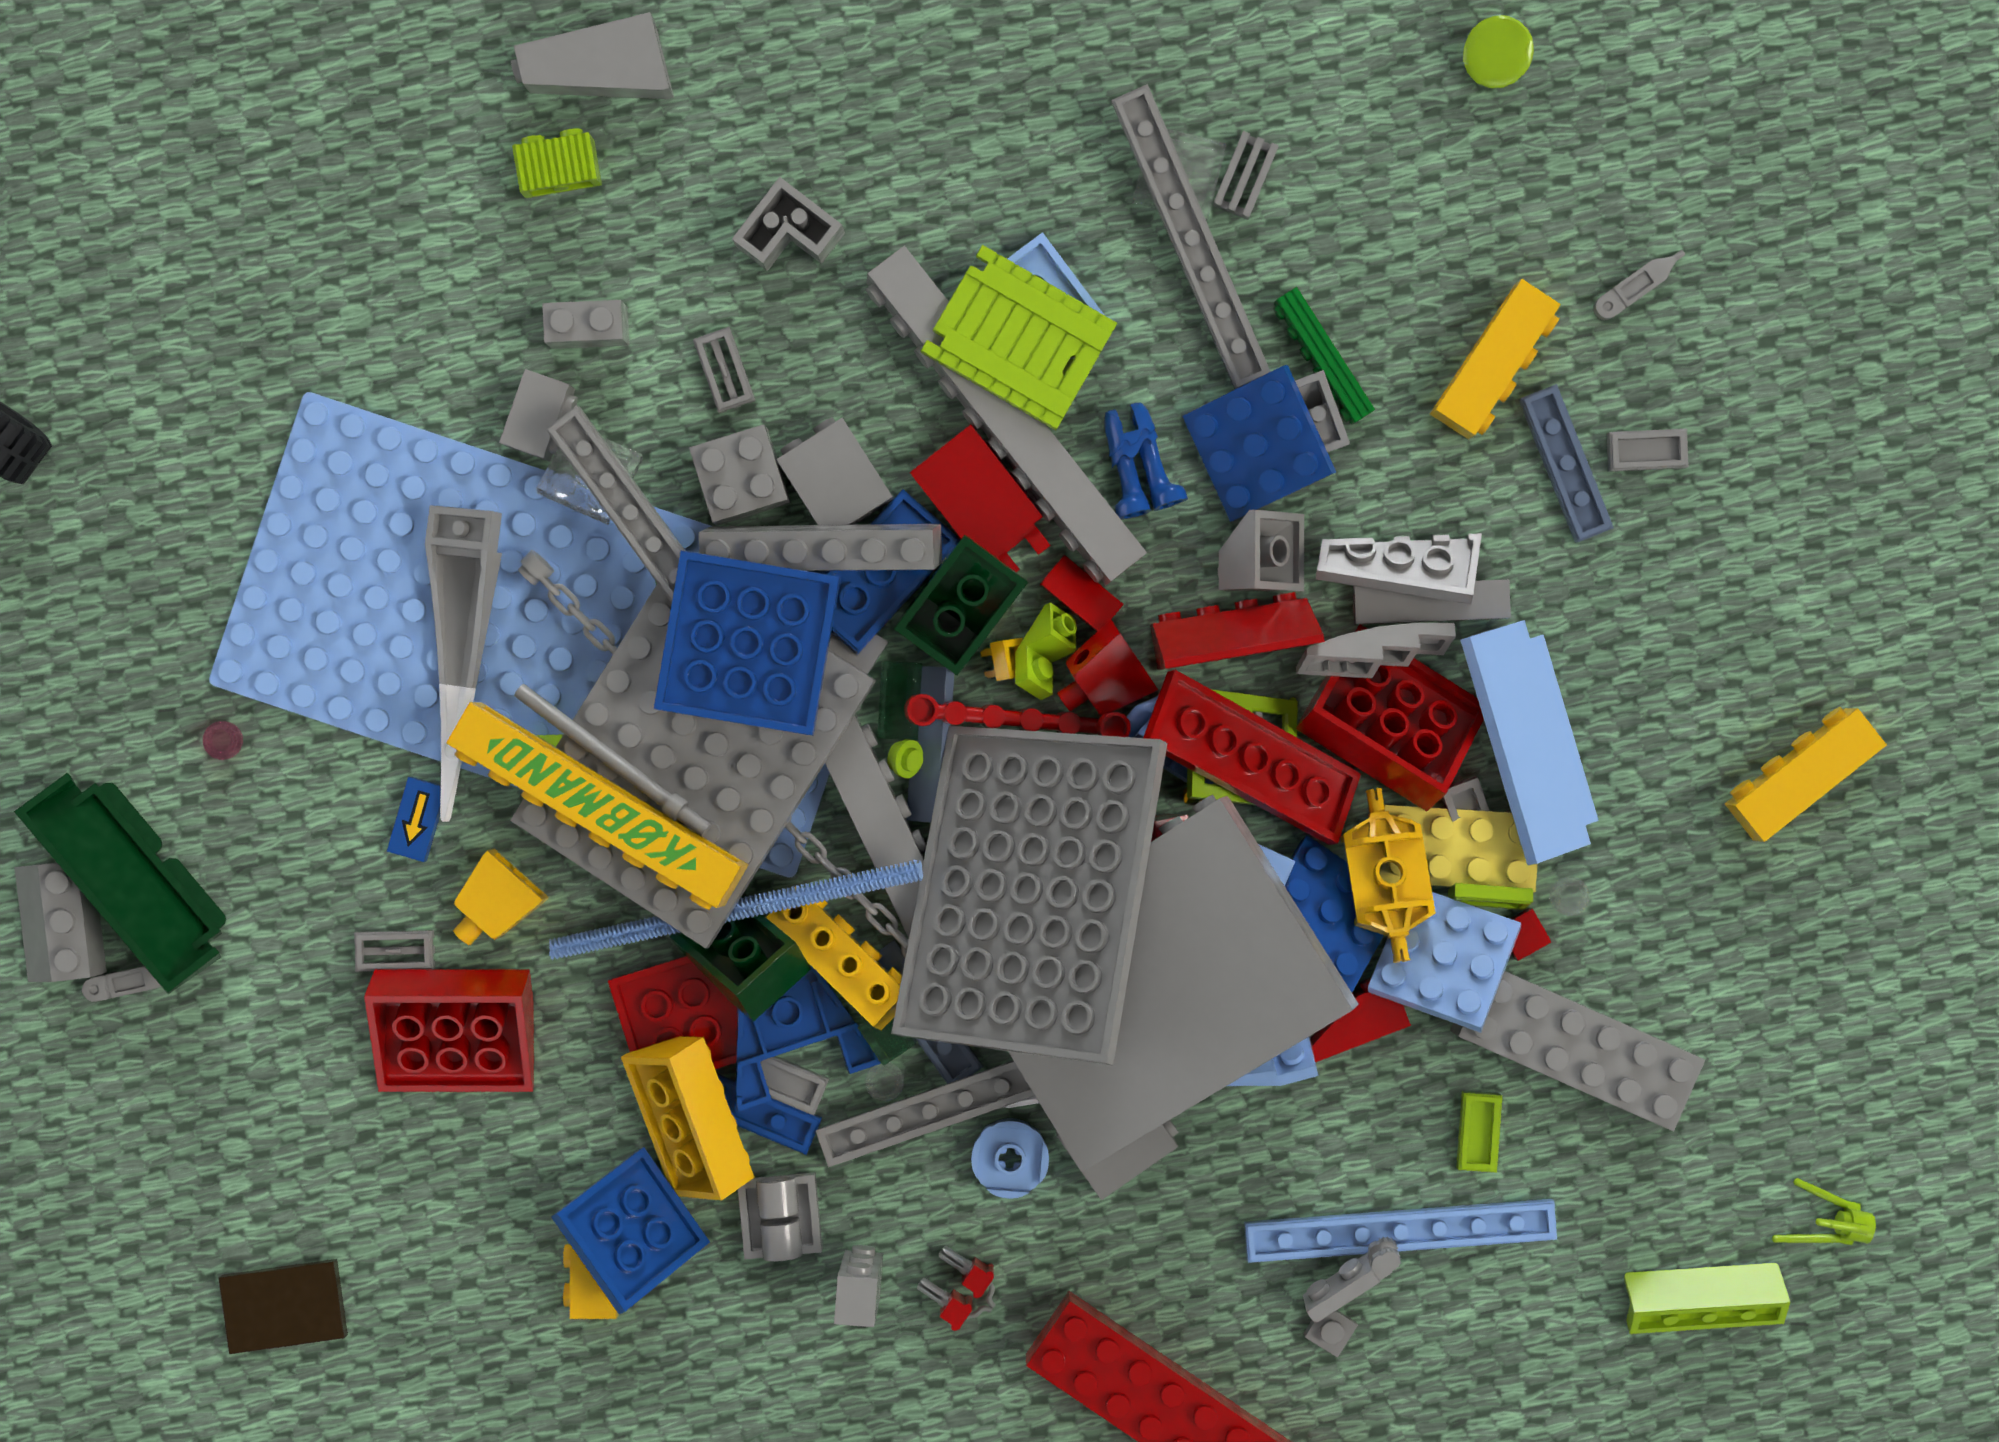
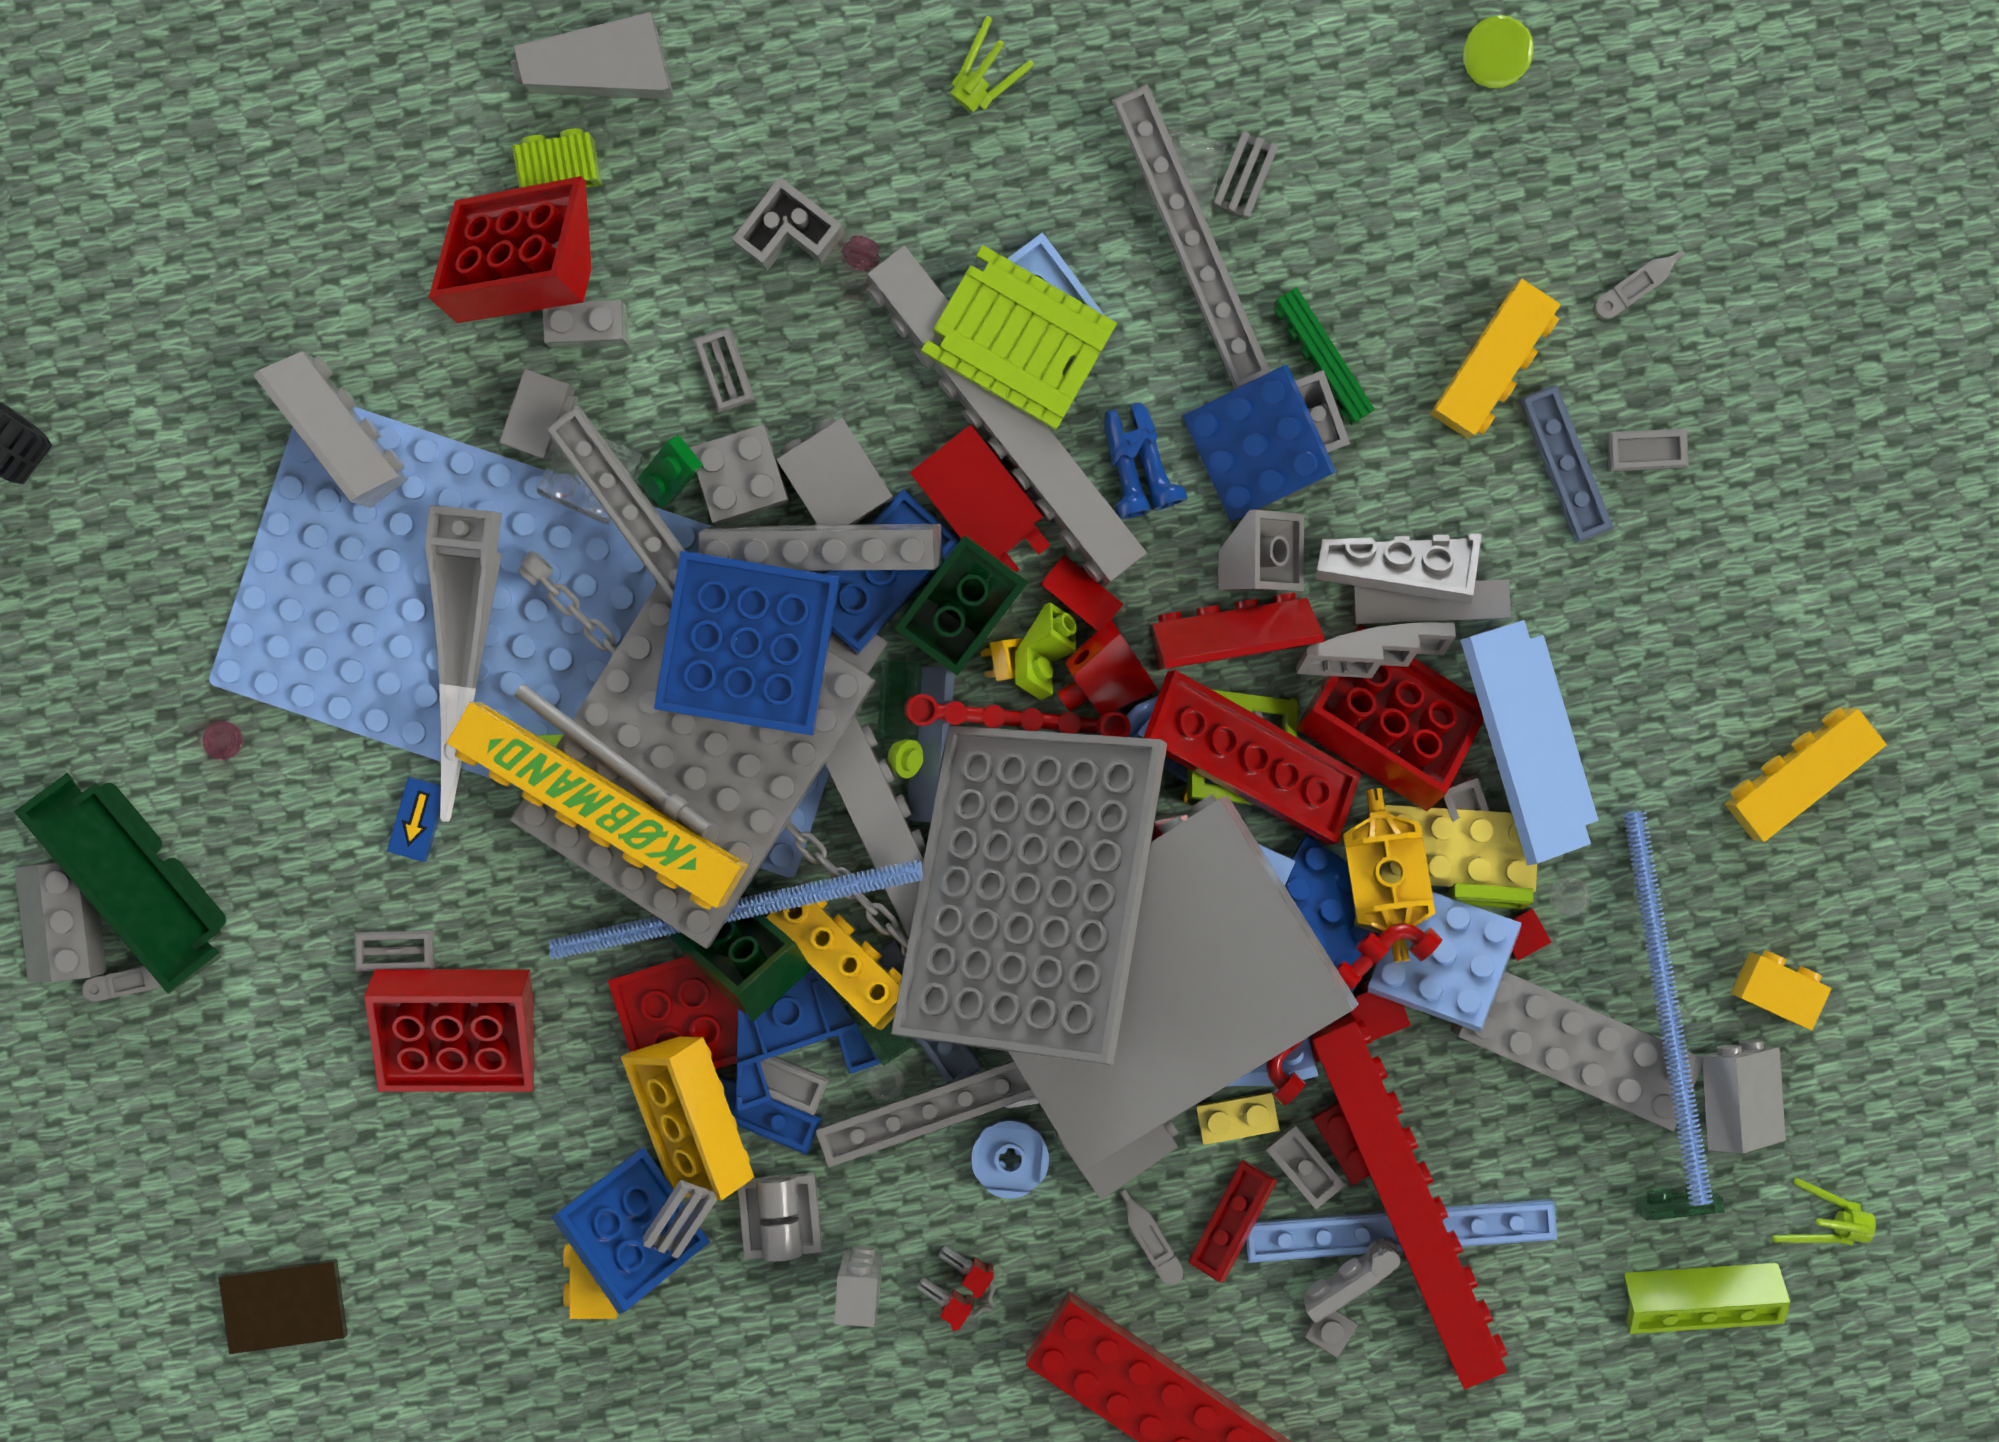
yellow torso [453,848,549,946] -> none
lime tile [1456,1091,1503,1173] -> none
none -> light grey slope [253,351,407,508]
none -> red slope [428,176,592,323]
none -> green plate [637,434,703,509]
none -> light grey tile [643,1179,716,1258]
none -> clear pink plate [841,236,880,270]
none -> lime plant [949,16,1034,113]
none -> light grey piece [1120,1189,1183,1285]
none -> red tile [1188,1160,1278,1283]
none -> light yellow plate [1196,1091,1280,1145]
none -> light grey plate [1265,1123,1345,1210]
none -> red bar [1266,923,1443,1106]
none -> red brick [1310,1012,1508,1390]
none -> red plate [1311,1101,1369,1186]
none -> light blue axle [1623,811,1713,1206]
none -> clear green plate [1636,1186,1724,1221]
none -> light grey brick [1702,1039,1786,1154]
none -> yellow brick [1730,950,1832,1031]

